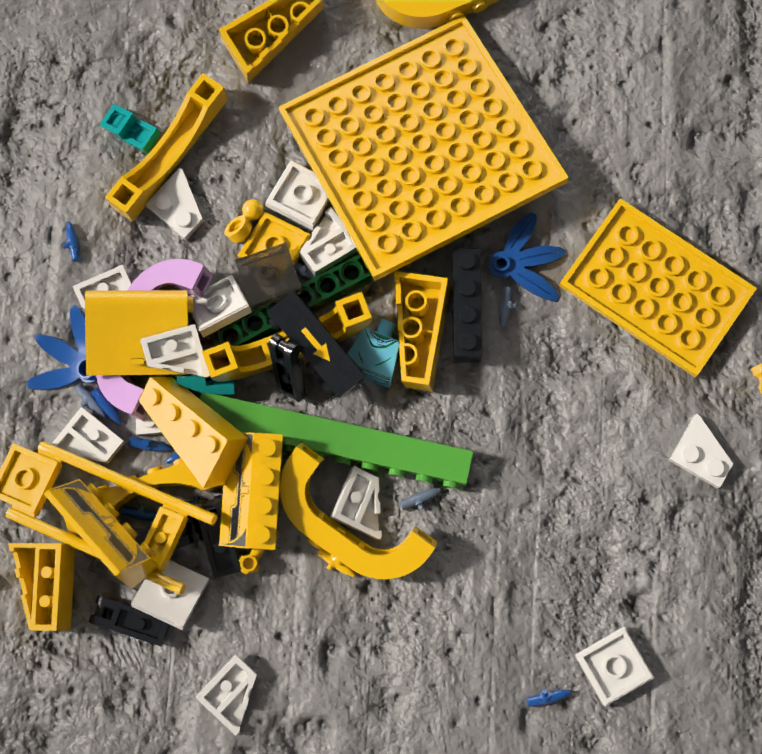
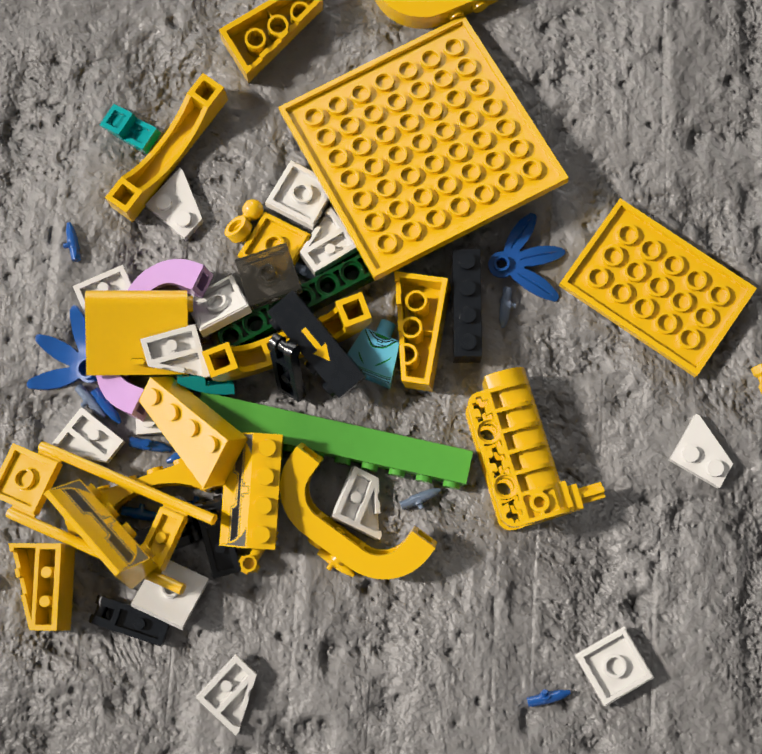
none -> yellow piece [465,367,606,531]

